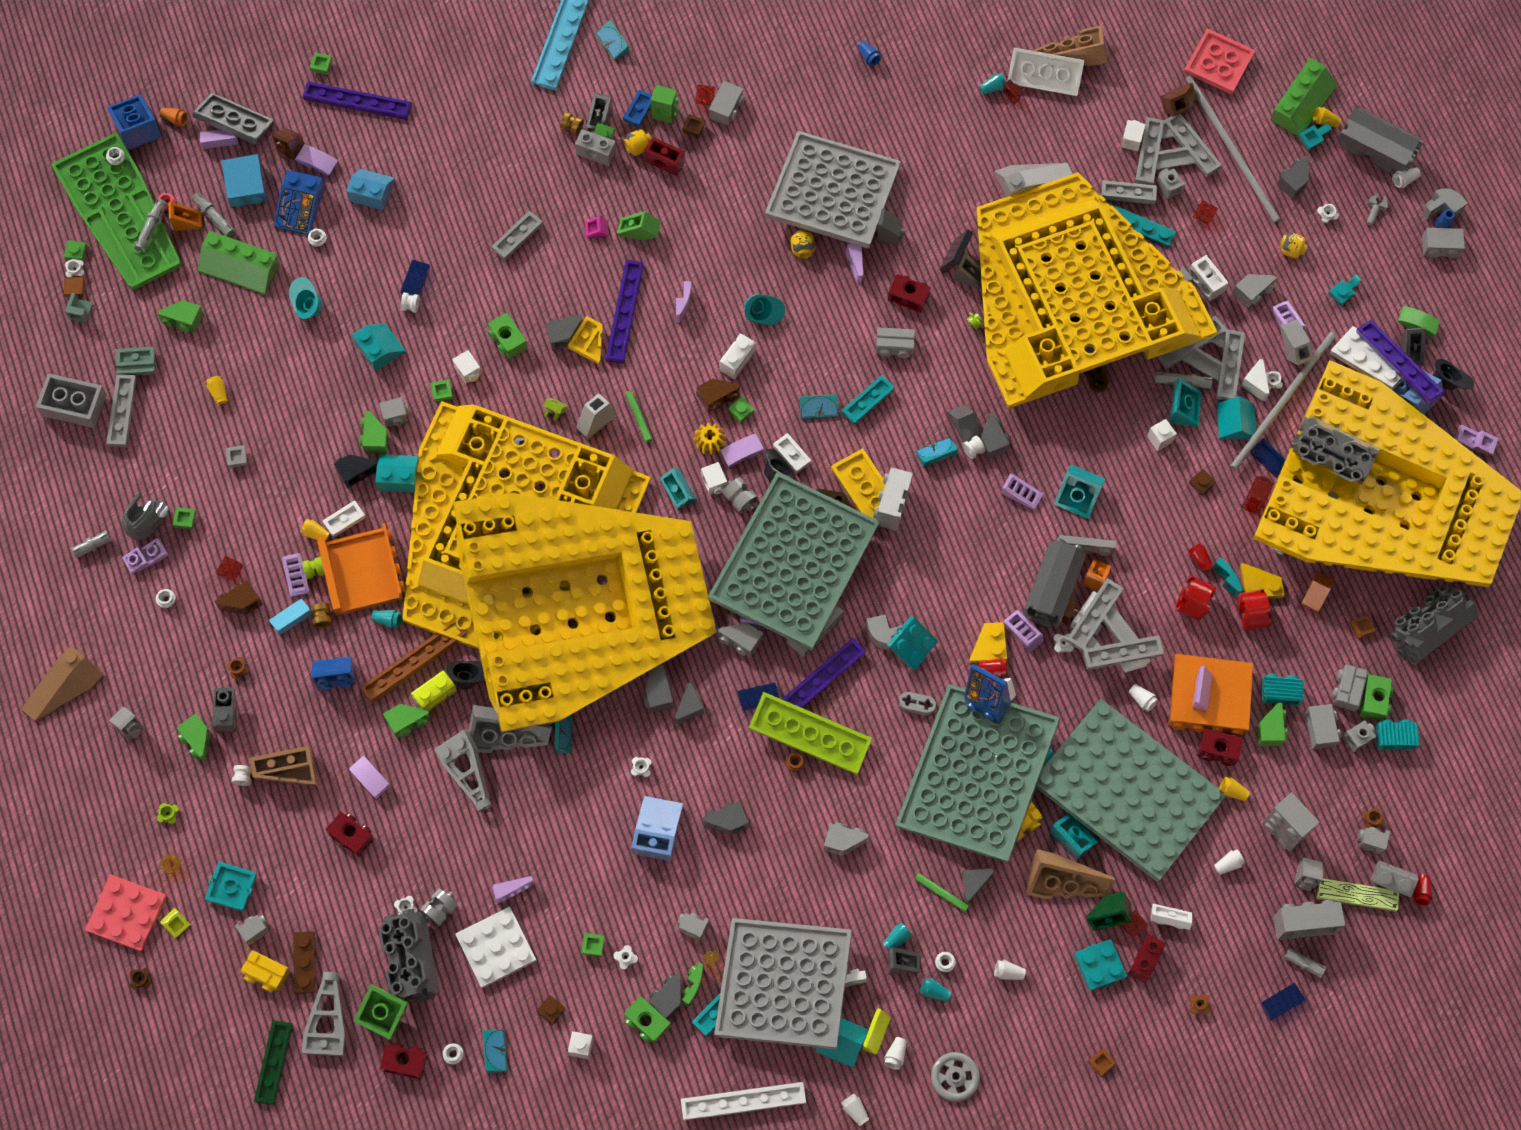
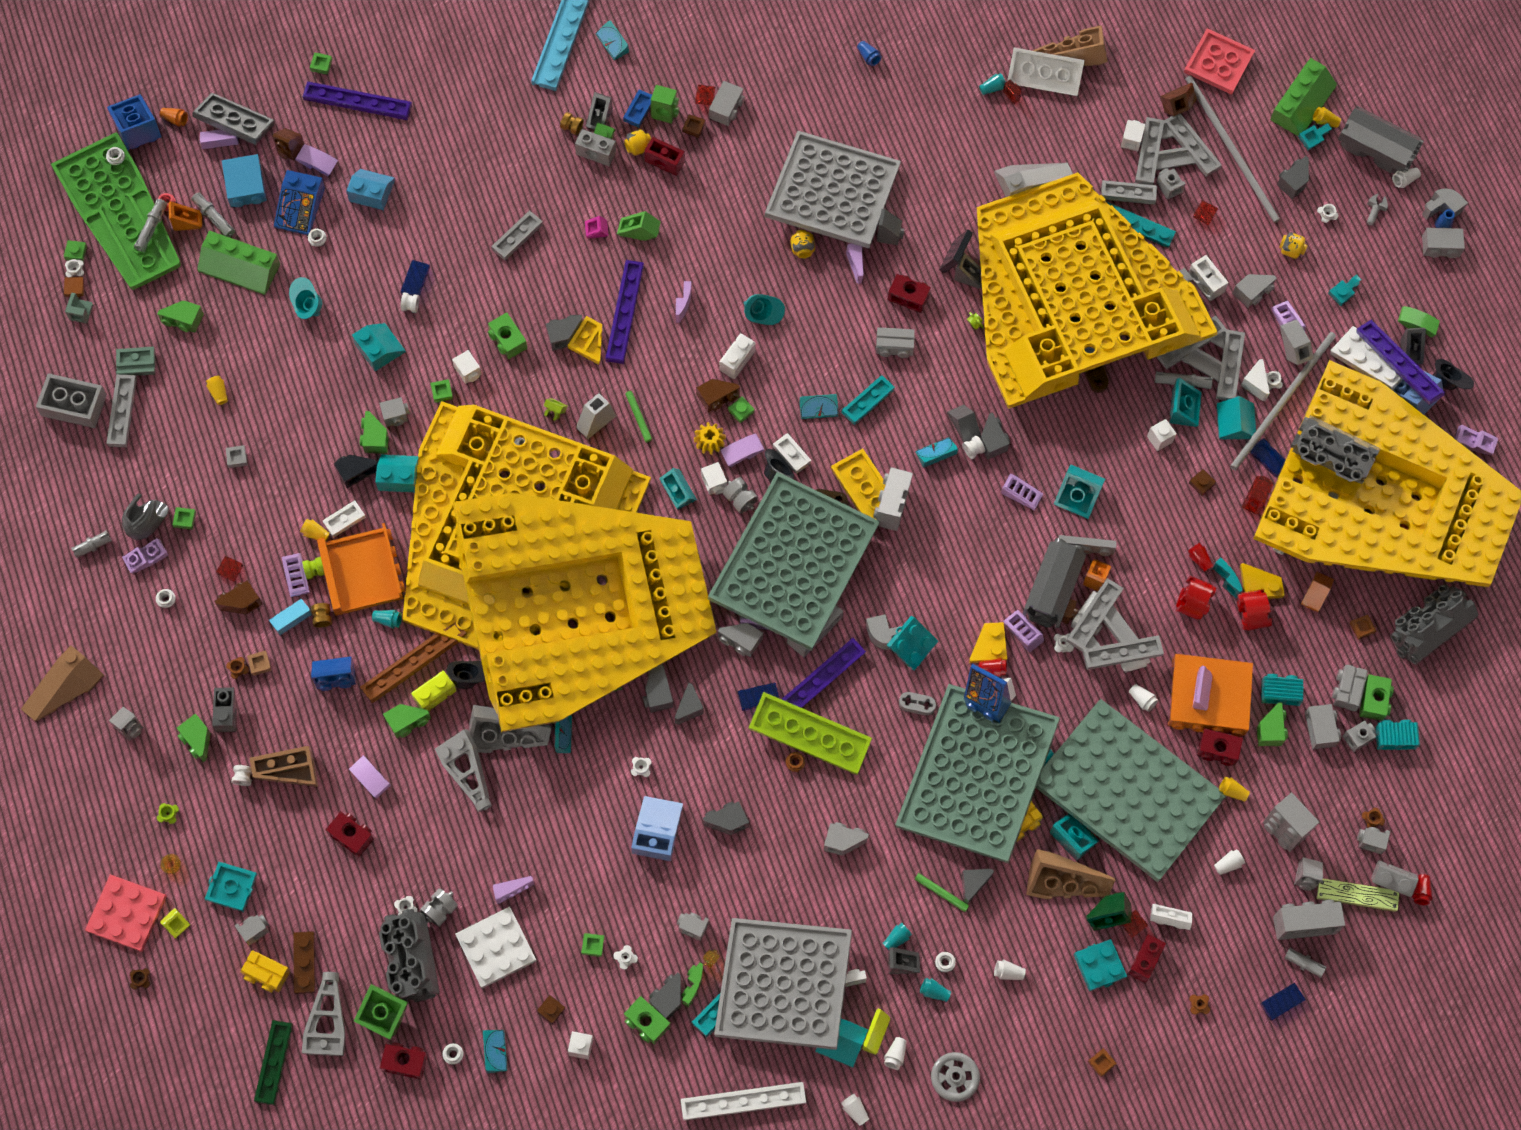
none -> medium nougat plate [247,651,272,676]

